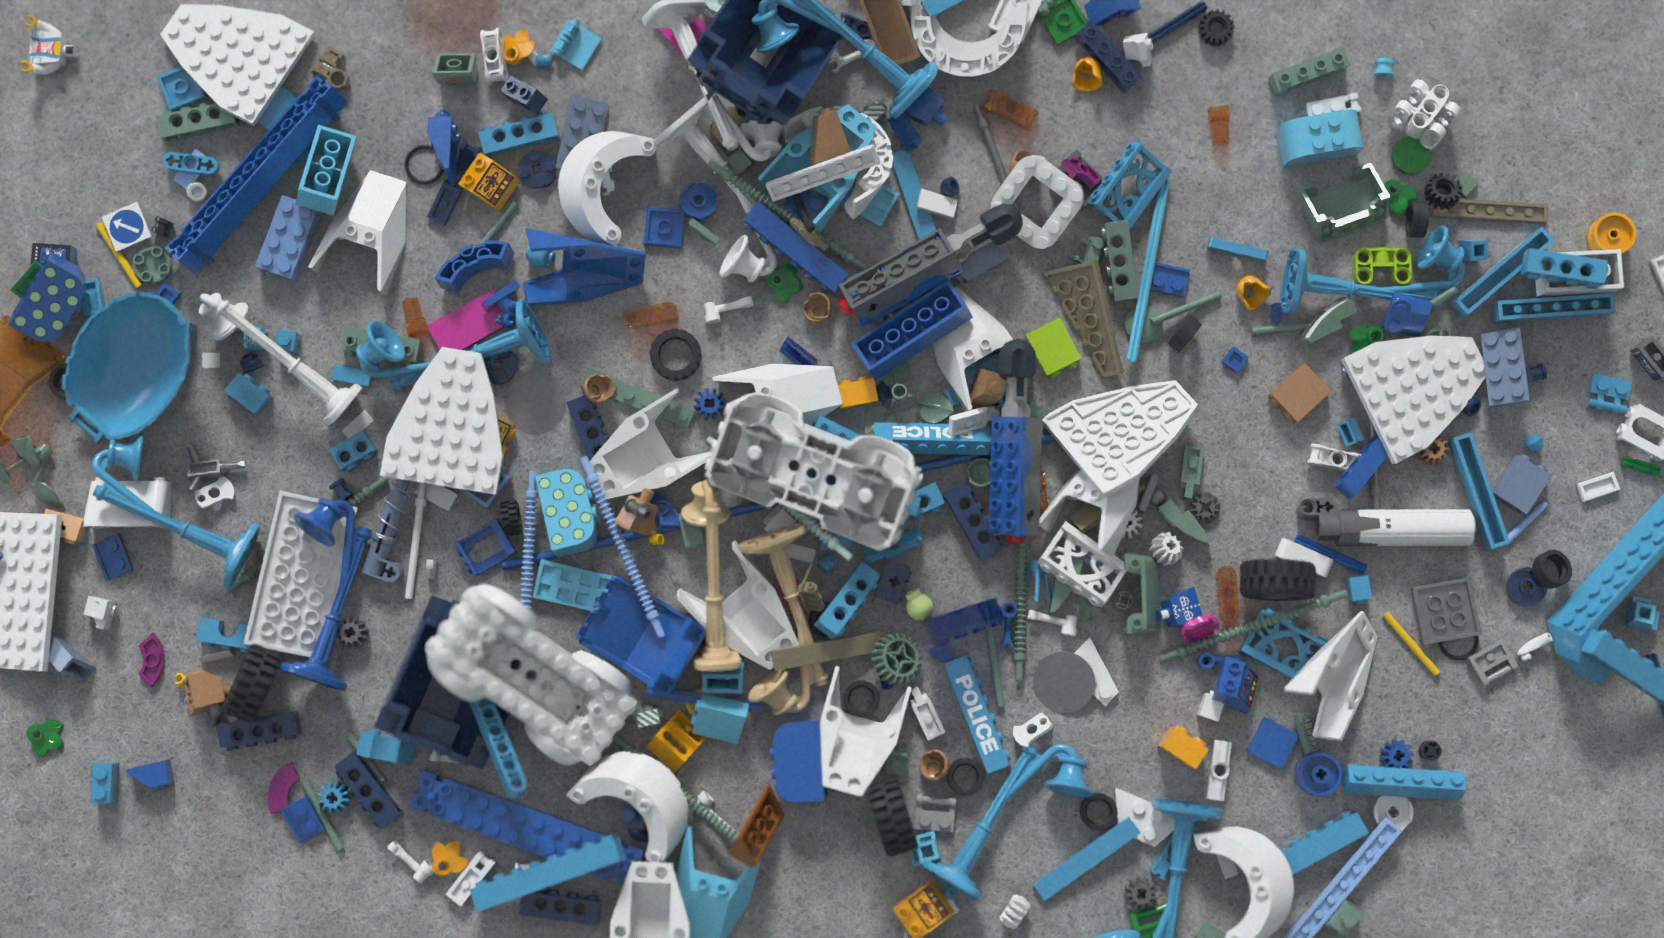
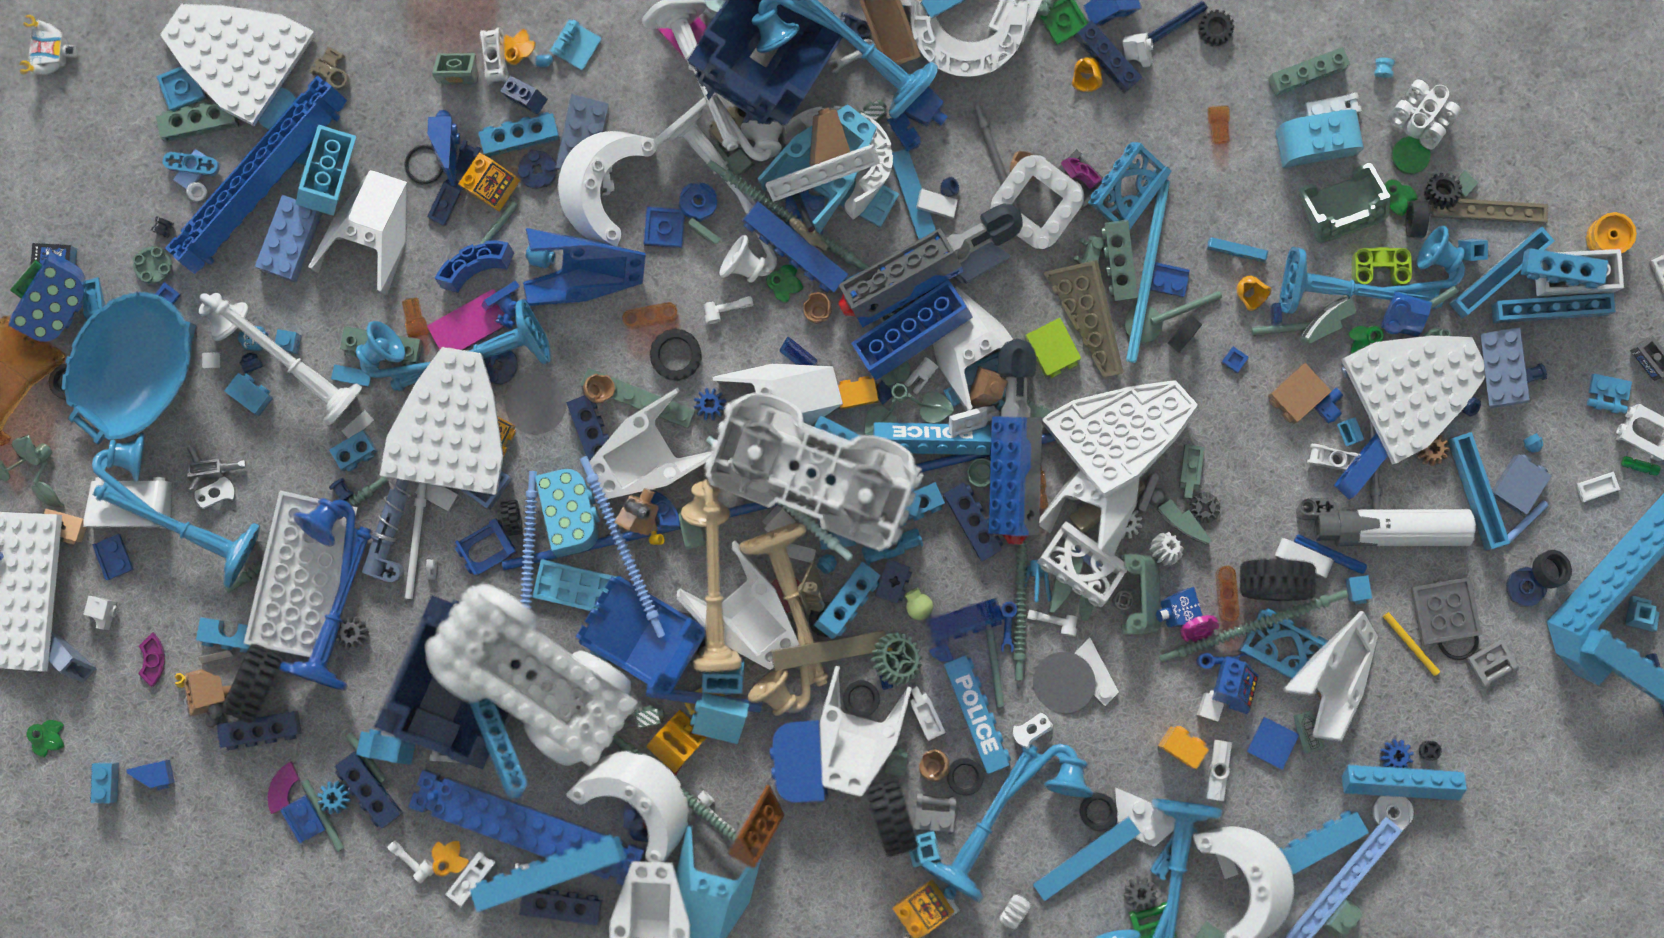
yellow bar [96,222,143,289] -> none
piece [102,202,152,252] -> none
clear orange piece [981,89,1039,131] -> none
blue wheel [1294,752,1342,796] -> none
white arm [1517,633,1553,661] -> none
none -> white hinge [904,357,938,394]
none -> blue piece [1314,388,1343,424]

